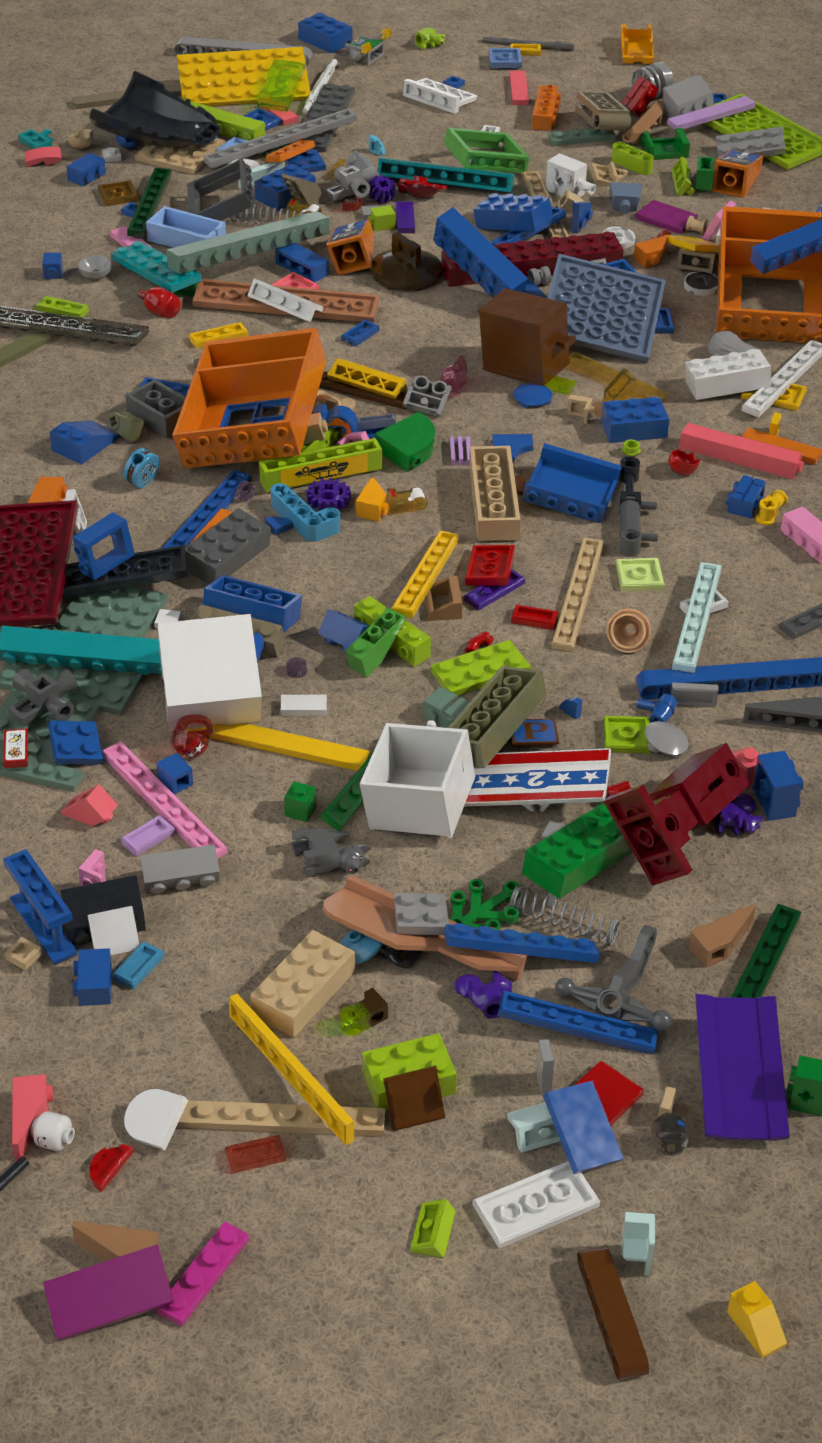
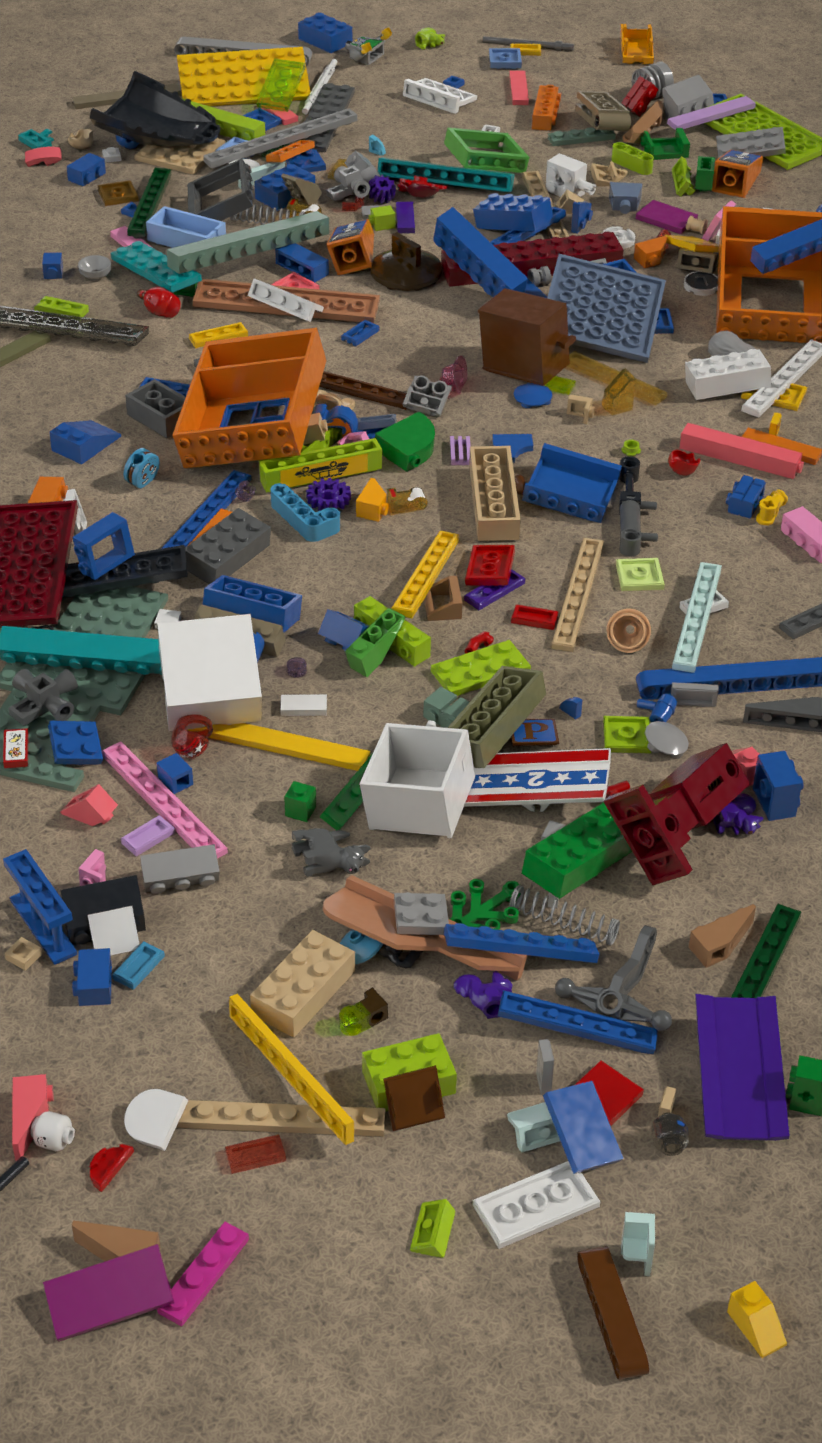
olive piece [108,412,144,442] -> none
blue tile [264,516,293,535] -> none
yellow fence [327,358,408,399] -> none
blue brick [601,397,669,443] -> none

